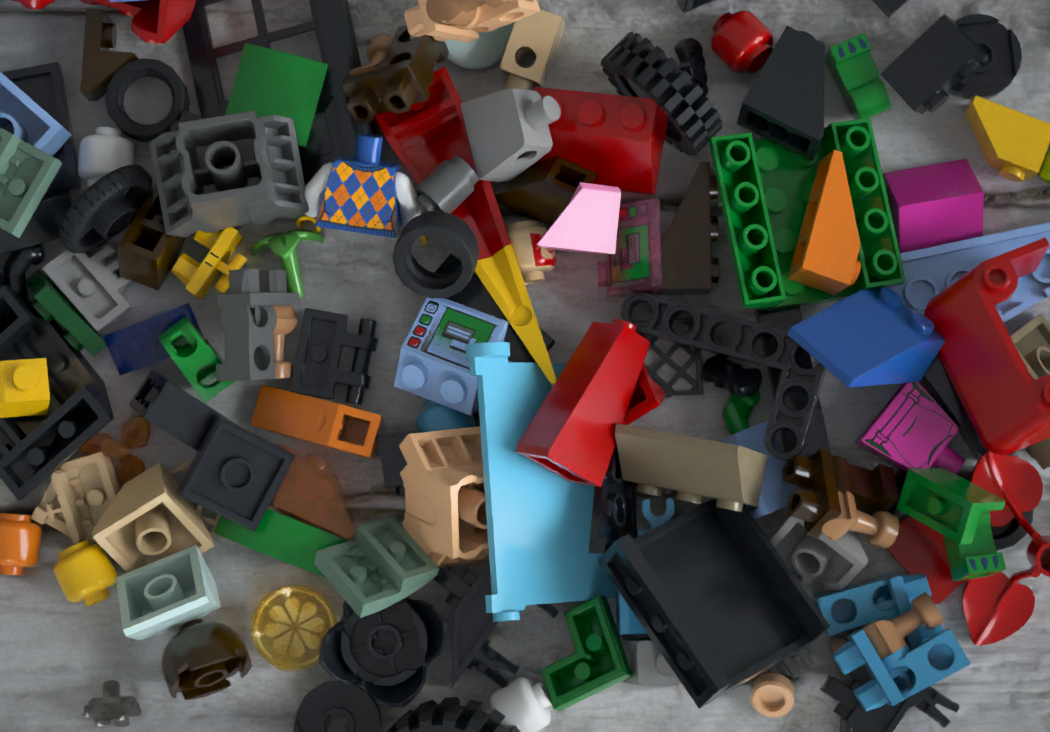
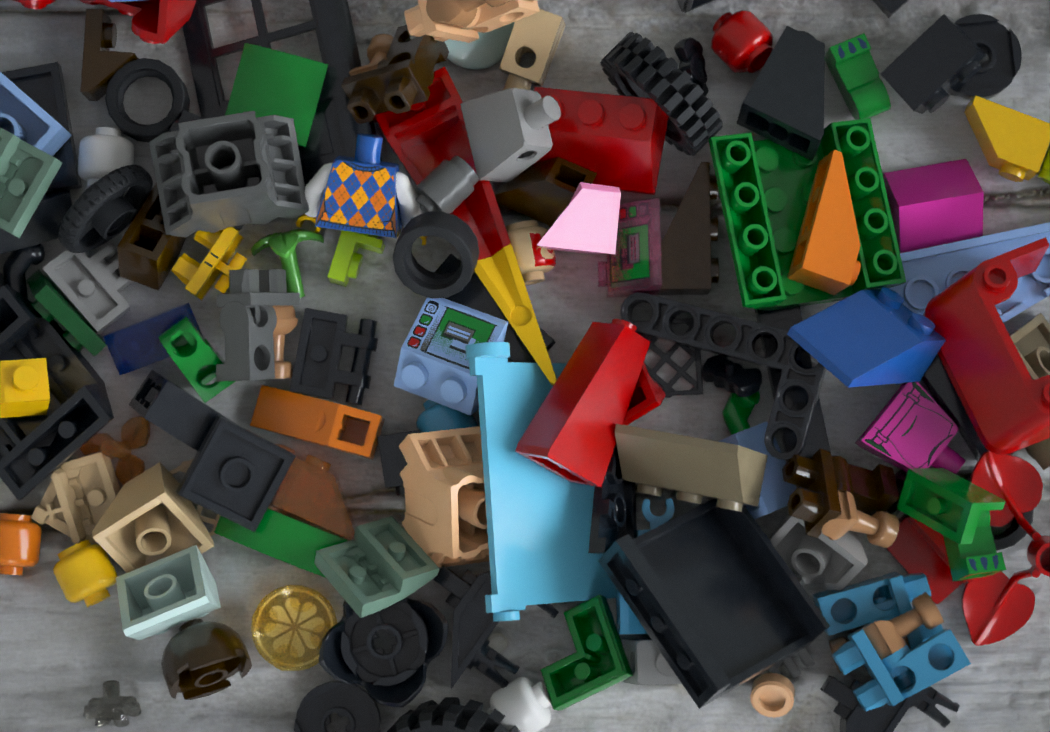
none -> lime bracket [327,230,385,287]

